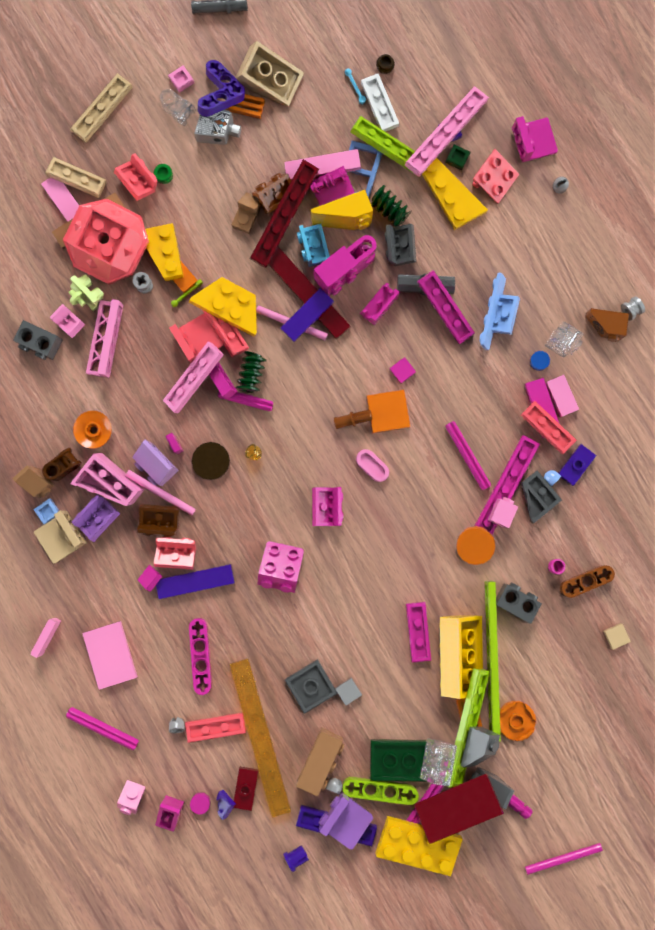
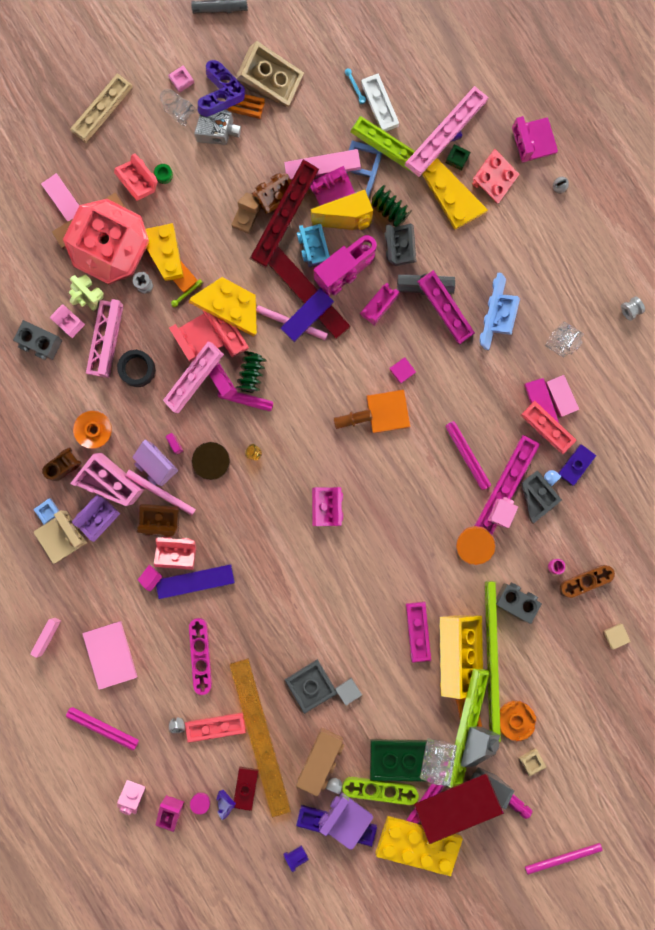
medium nougat slope [12,466,54,498] -> none
tan tile [45,157,107,198] -> none
bracket [257,541,304,593] -> none
bright pink tile [356,449,389,482] -> none
dark brown plate [376,54,395,74] -> none
blue tile [530,351,550,371] -> none
dark orange slope [585,308,629,342] -> none
none -> black tyre [117,349,156,387]
none -> tan tile [519,748,546,777]

